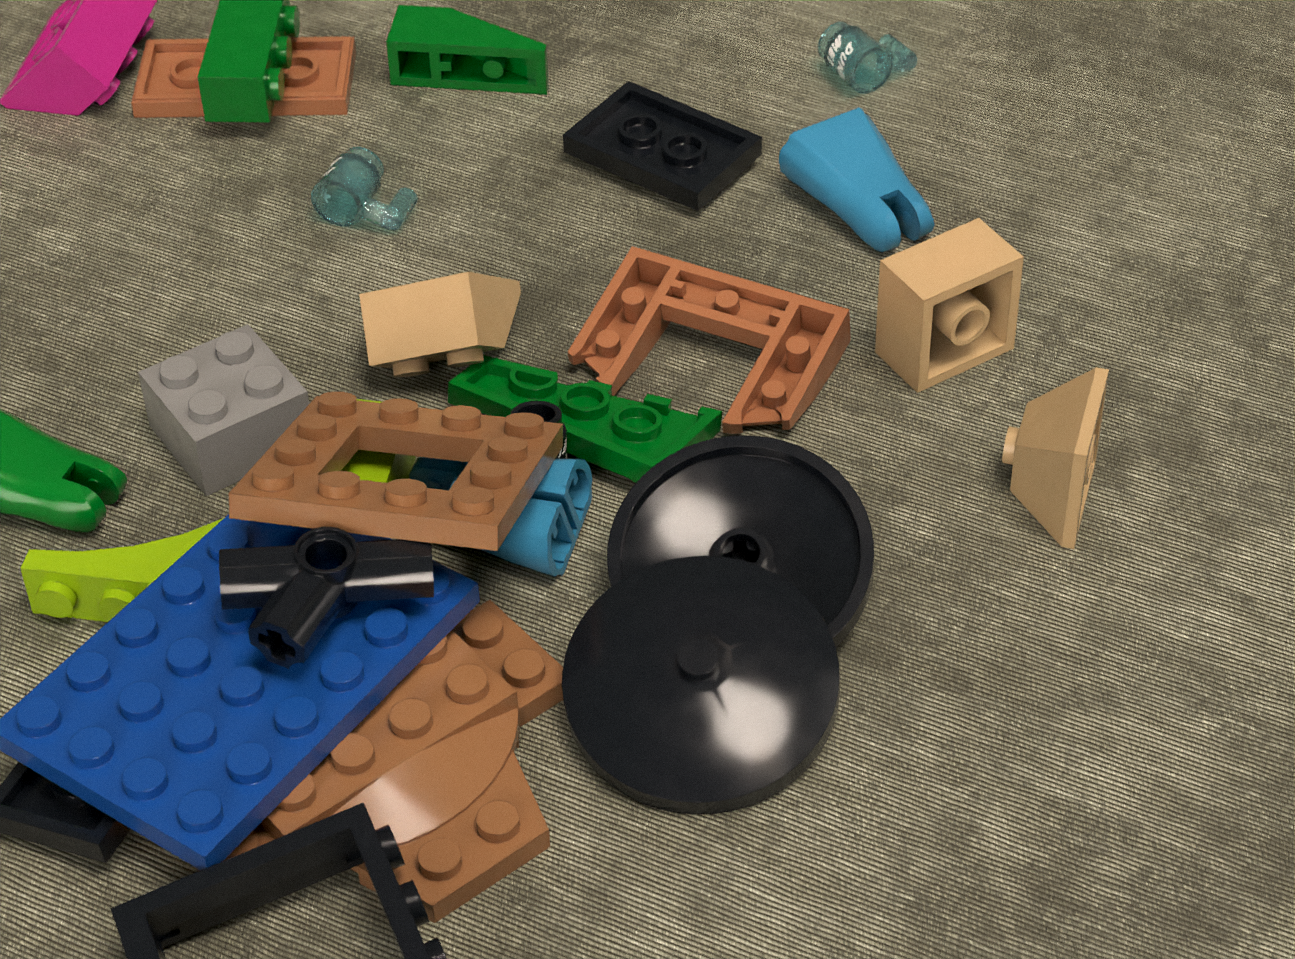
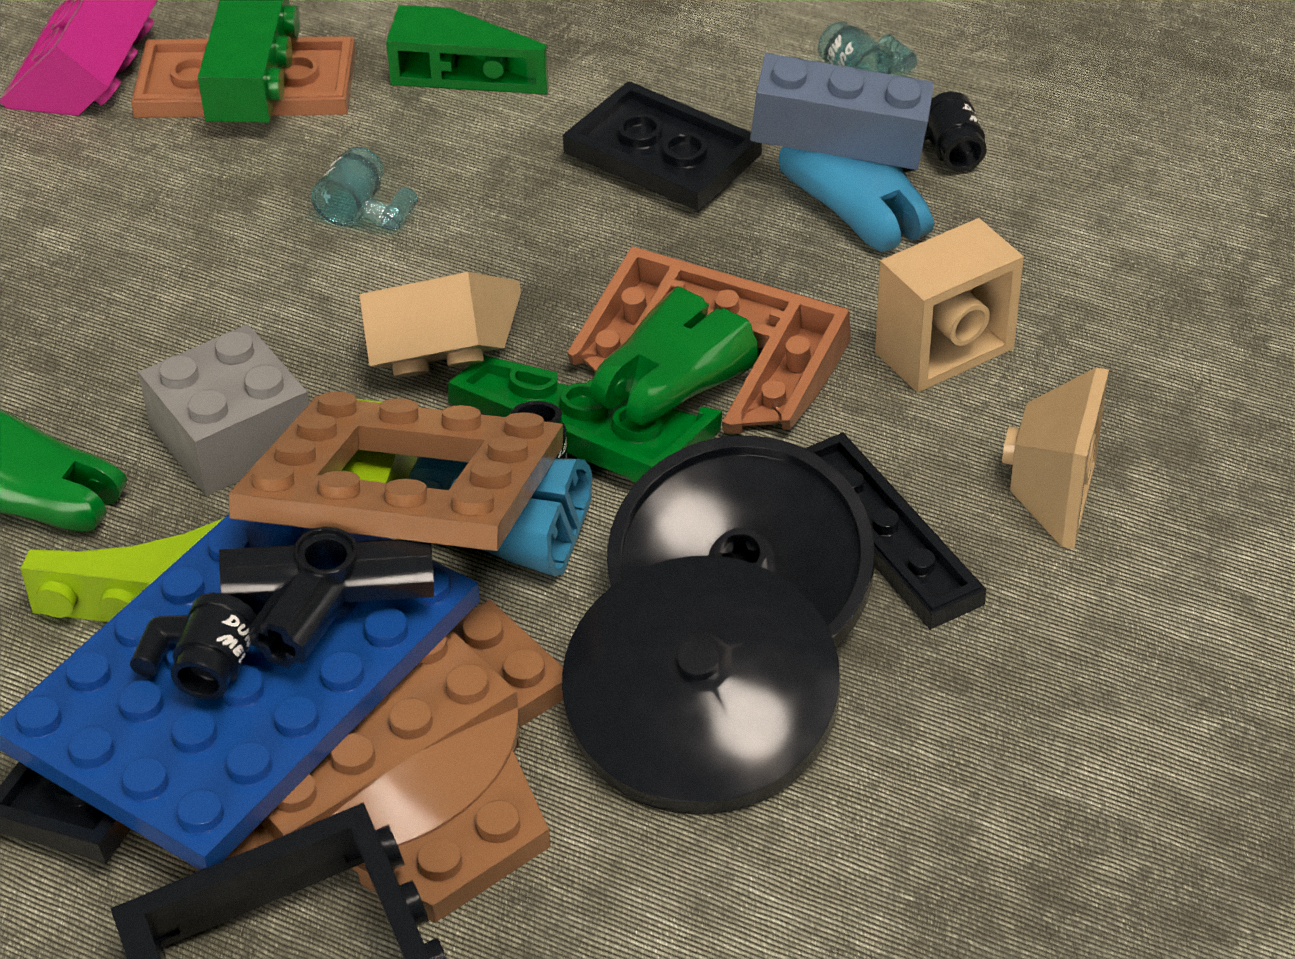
none -> black piece [130,592,257,700]
none -> green piece [590,286,758,426]
none -> sand blue brick [750,53,934,170]
none -> black tile [804,432,987,630]
none -> black piece [901,91,987,172]

